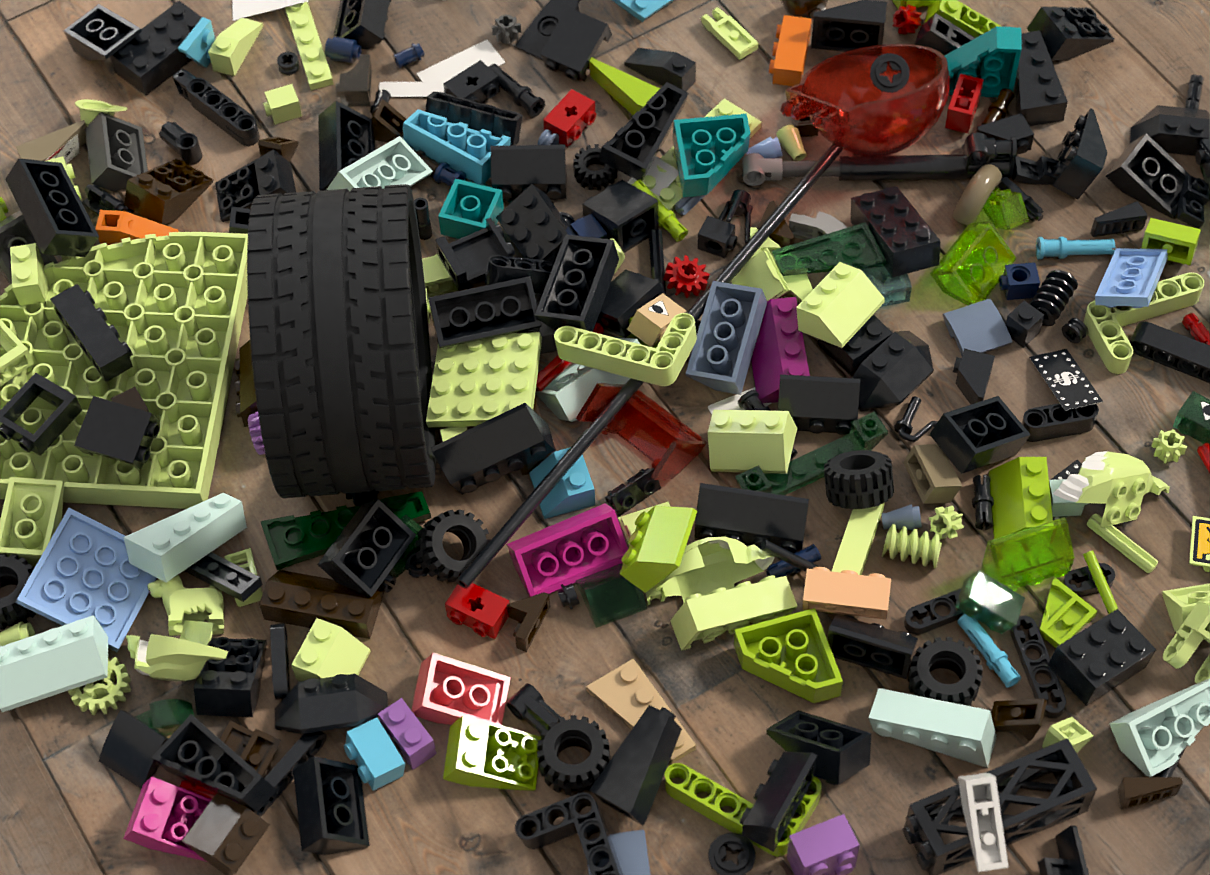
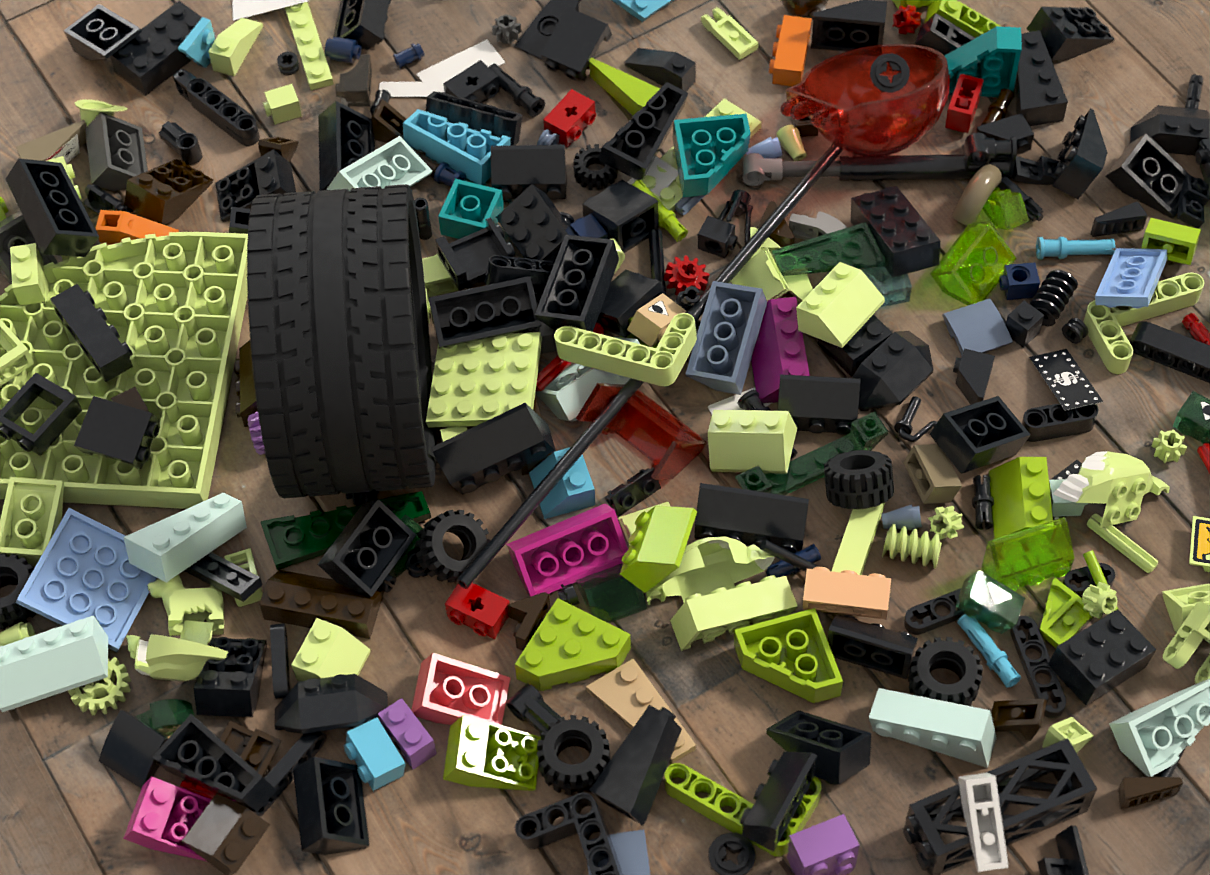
none -> lime brick [515,598,631,691]
none -> black pin [675,286,700,313]
none -> yellowish green gear [1082,582,1118,619]

